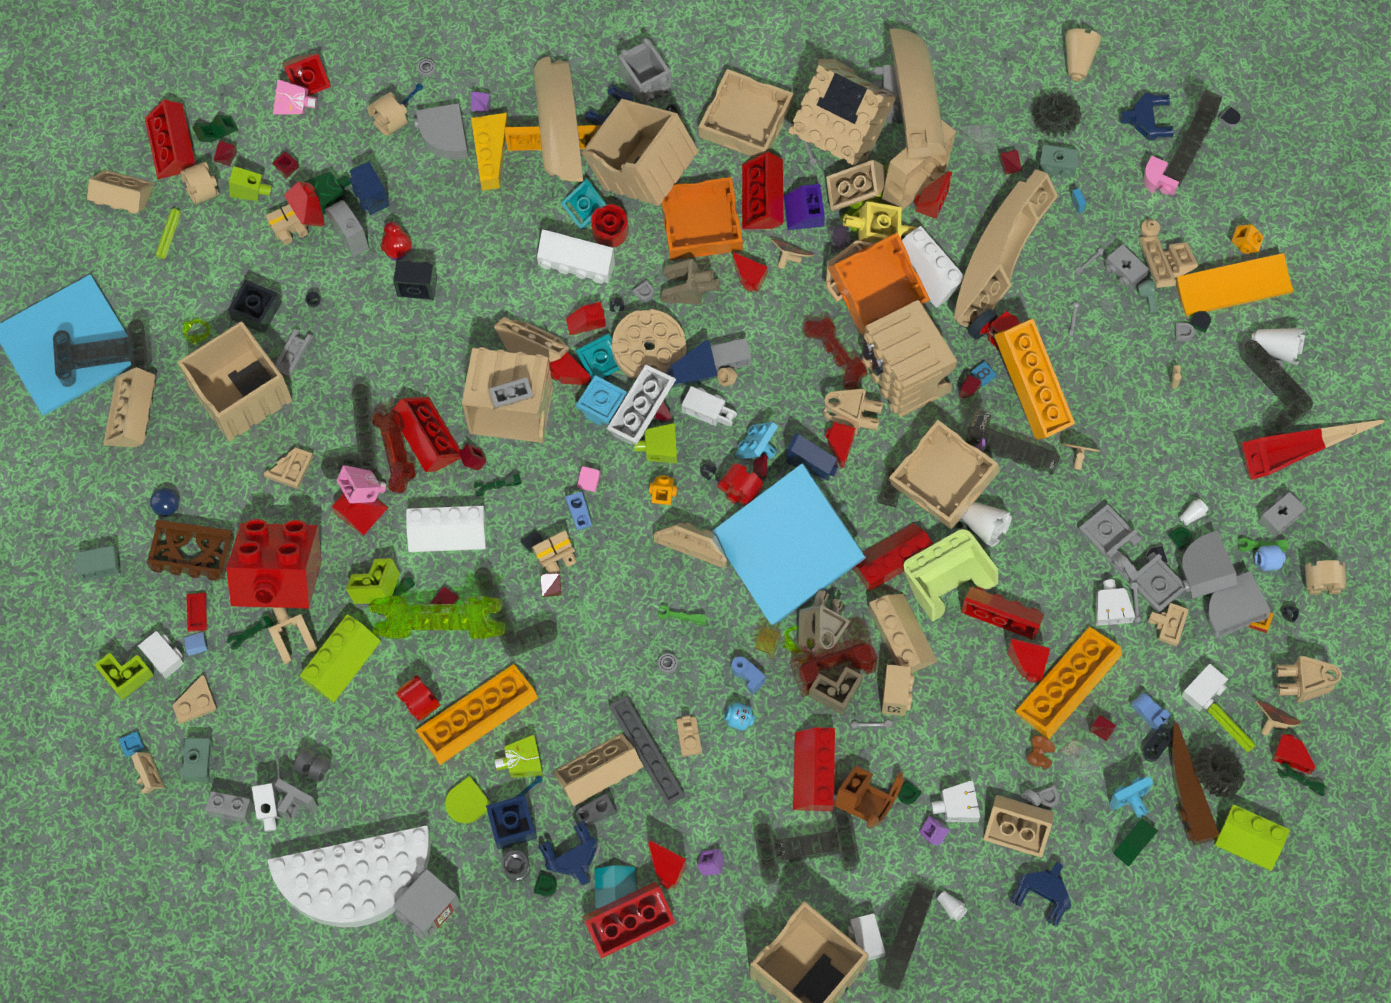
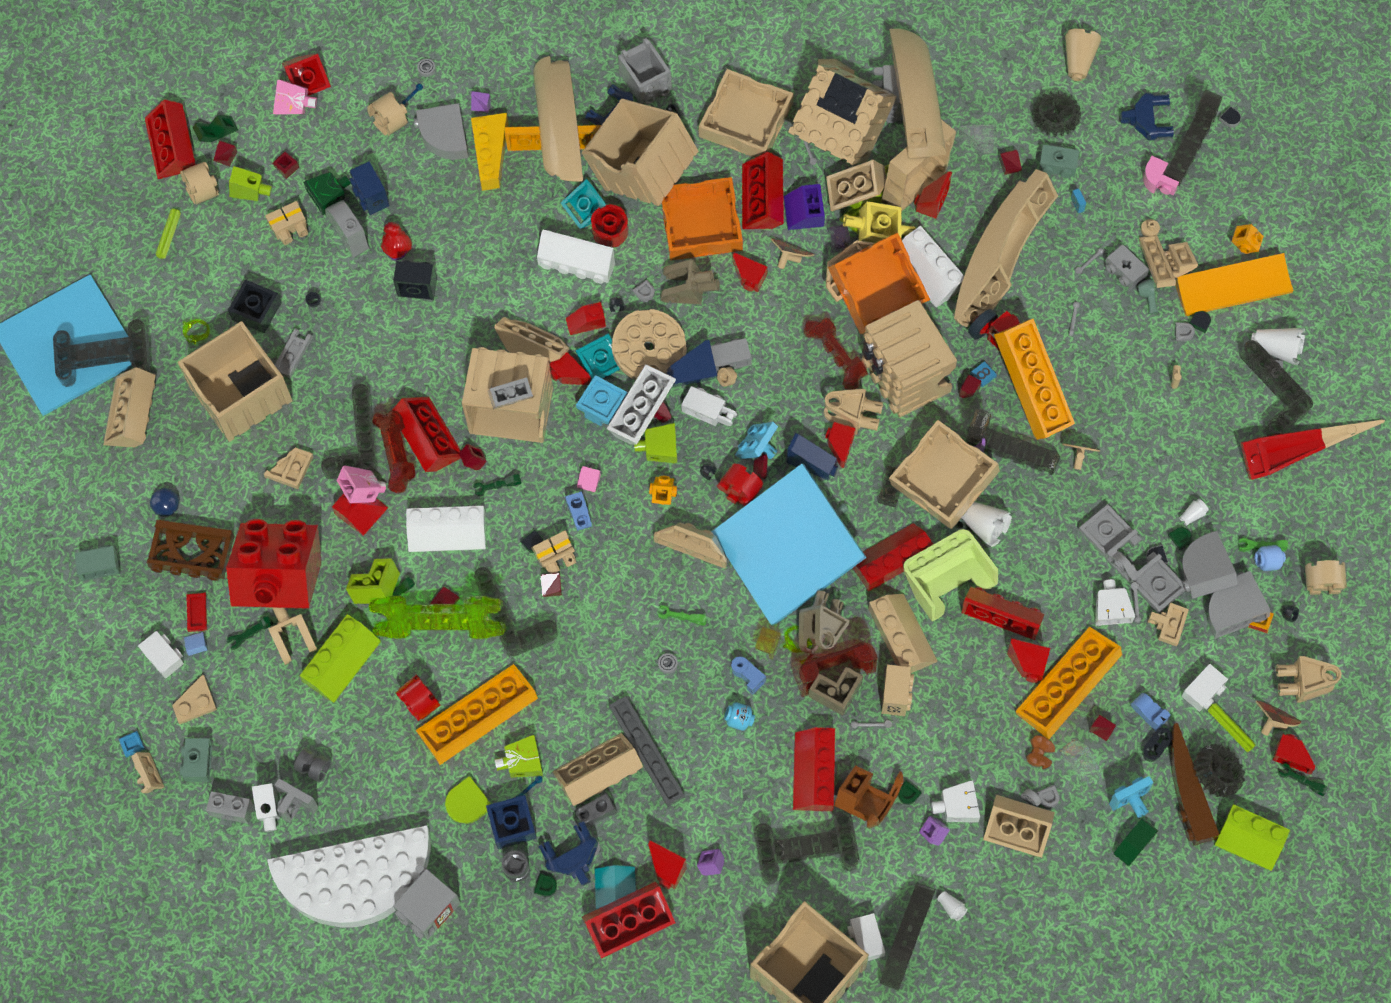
tan slope [87,170,155,214] -> none
lime brick [94,653,154,700] -> none
red slope [284,181,325,227] -> none
tan plate [676,715,702,757] -> none
dark blue connector [1010,862,1071,927] -> none
light grey brick [1259,492,1306,538] -> none

